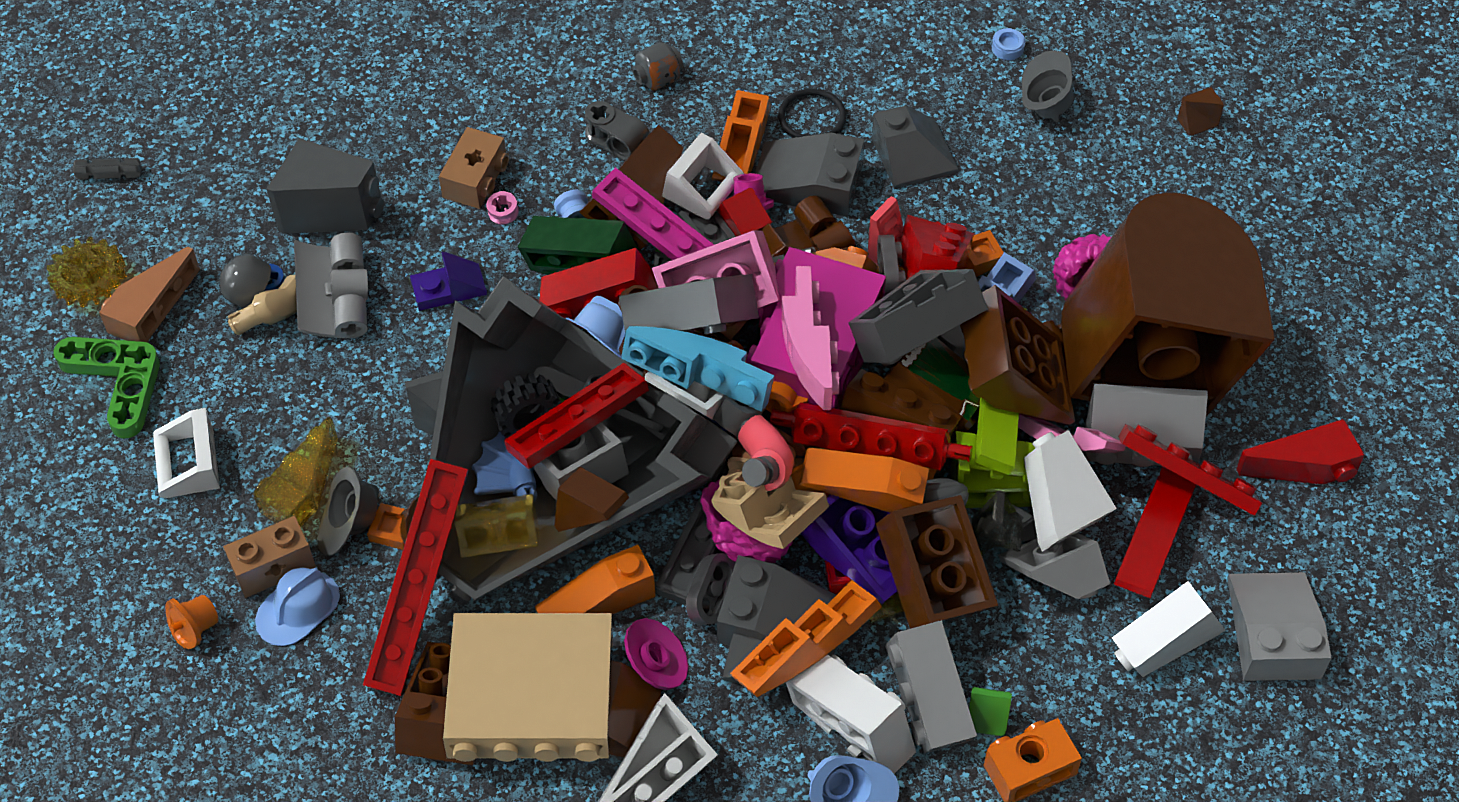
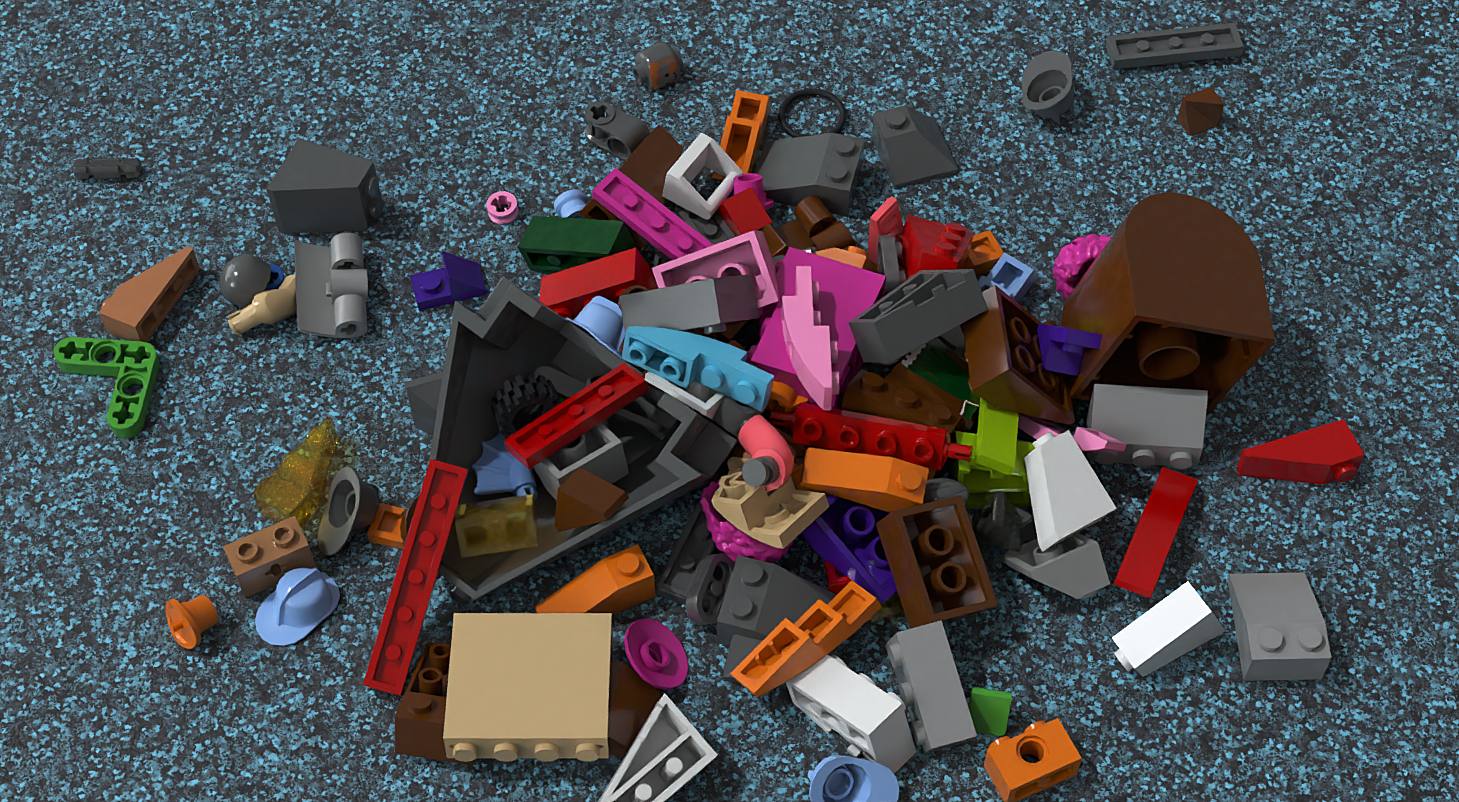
clear yellow gear [46,237,127,308] -> none
white tile [153,408,220,498] -> none
medium nougat brick [438,127,509,209] -> none
light blue tile [992,28,1025,60] -> none
red plate [1118,424,1262,516] -> none
none -> dark purple slope [1037,324,1102,375]
none -> dark grey plate [1106,23,1244,69]

